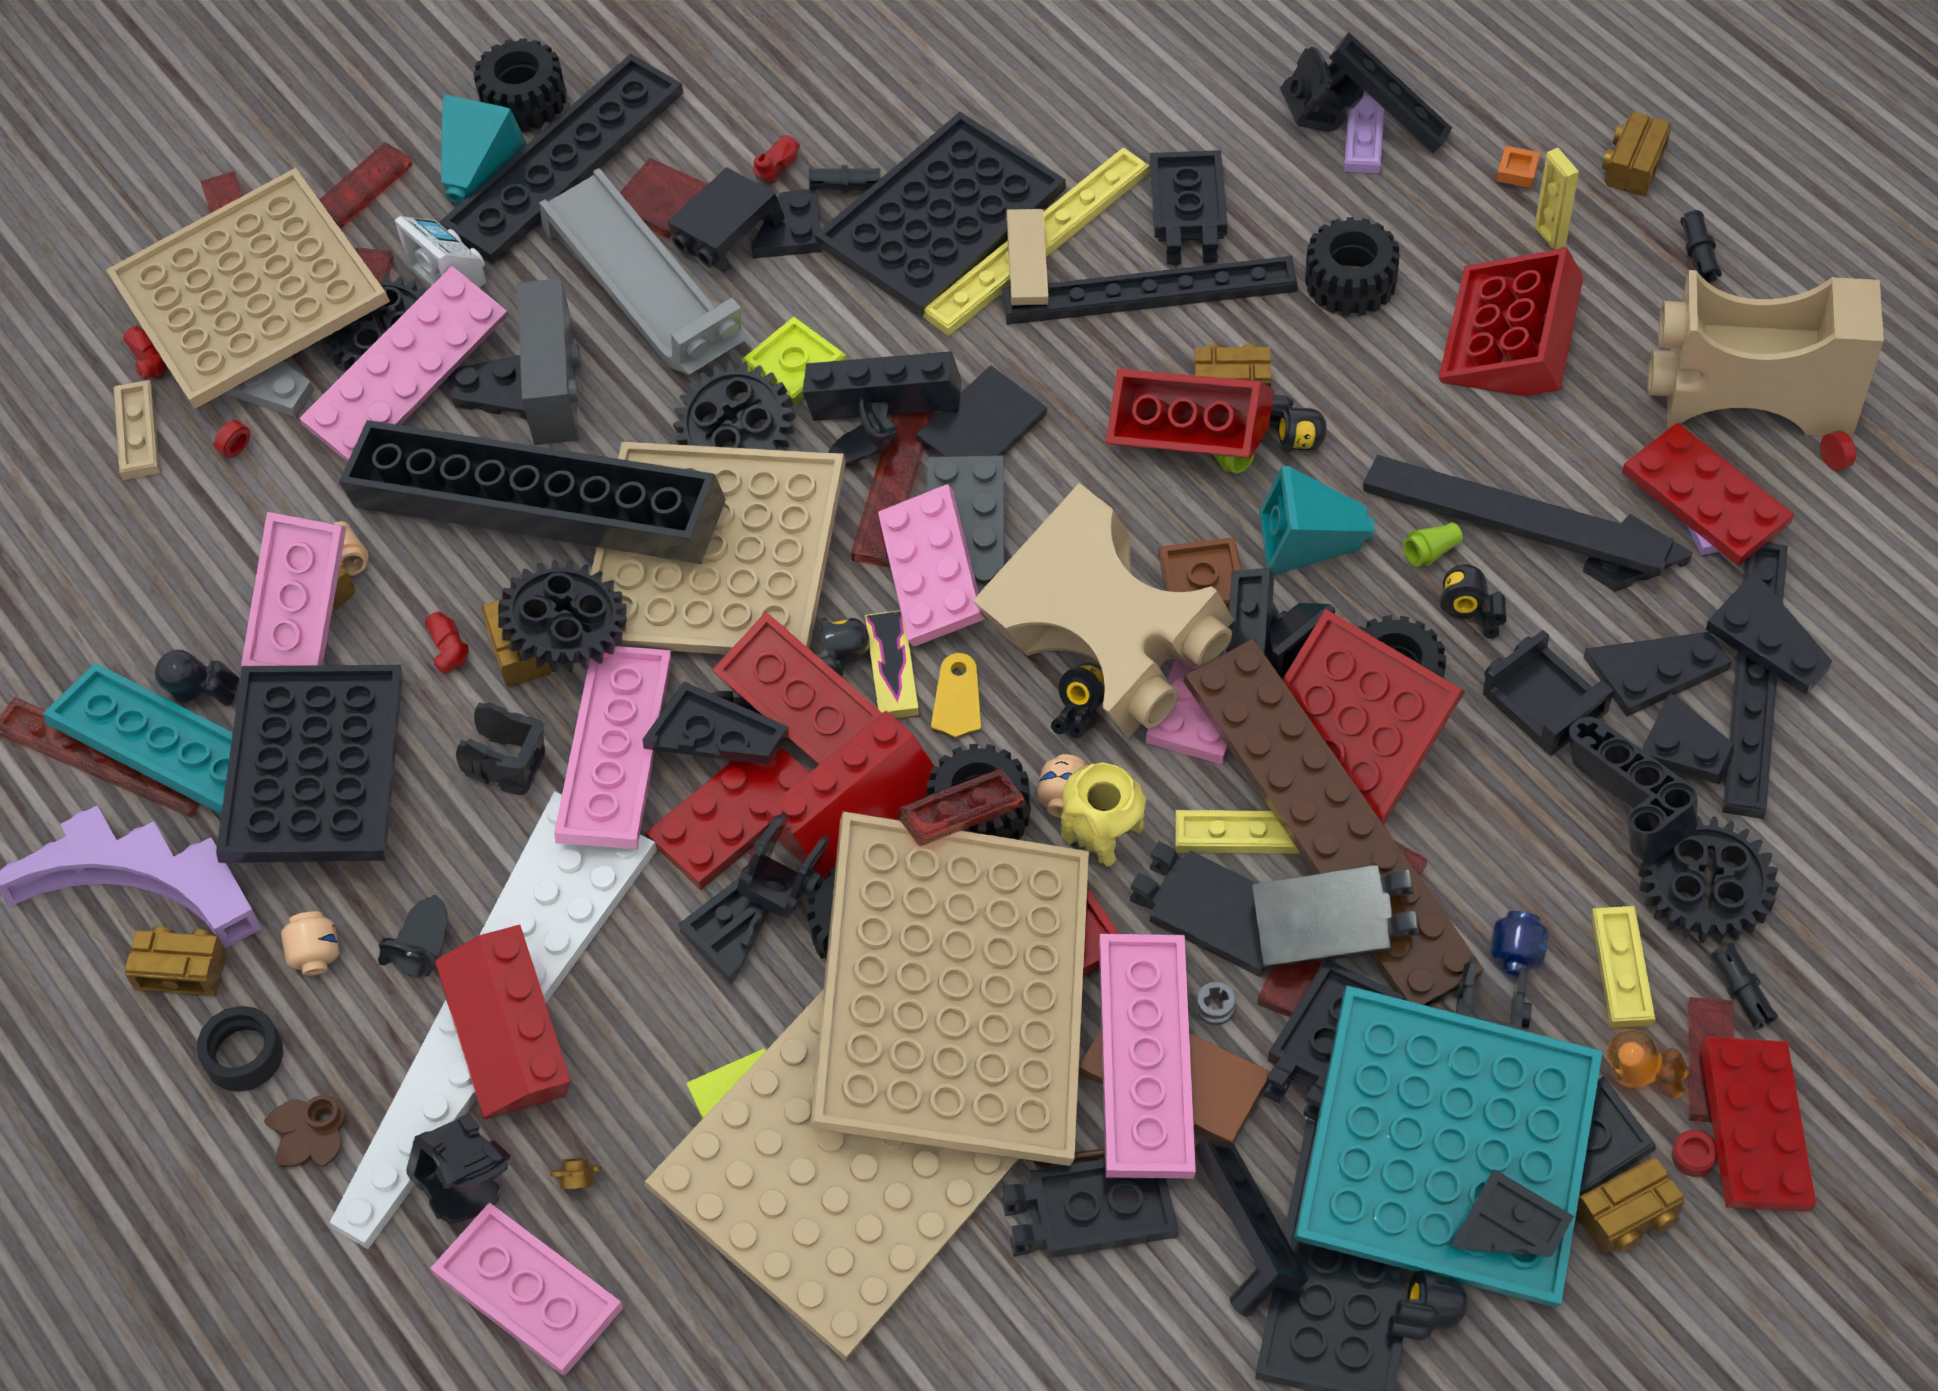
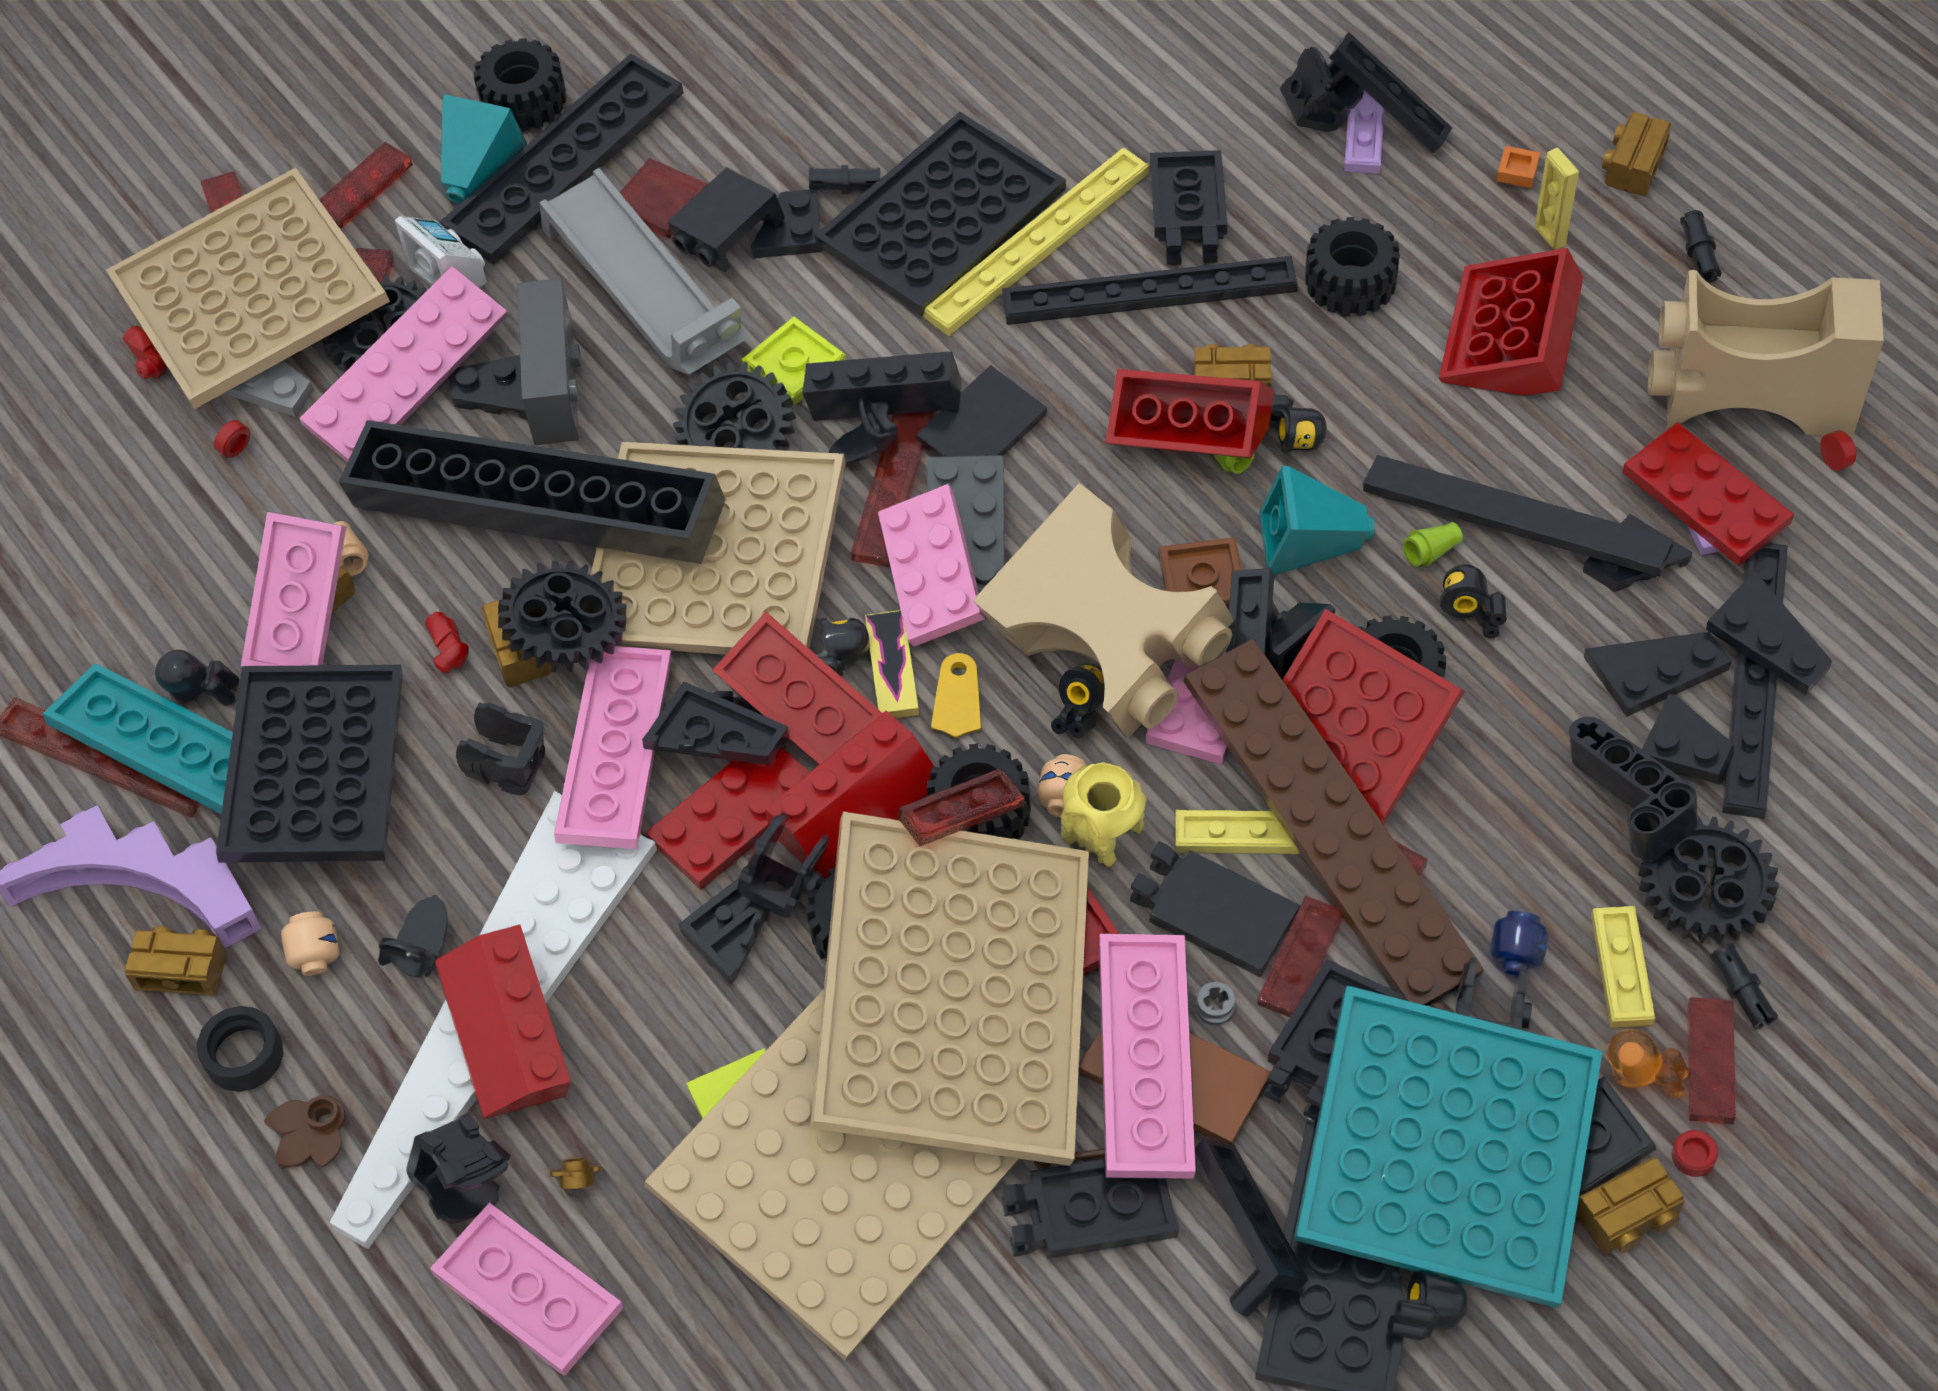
tan tile [114,380,160,480] -> none
red arm [753,135,800,184] -> none
tan tile [1006,209,1048,305] -> none
tile [1252,865,1420,969] -> none
black wing [1450,1169,1574,1257] -> none
black panel [1483,630,1614,756] -> none
red plate [1700,1037,1817,1212] -> none

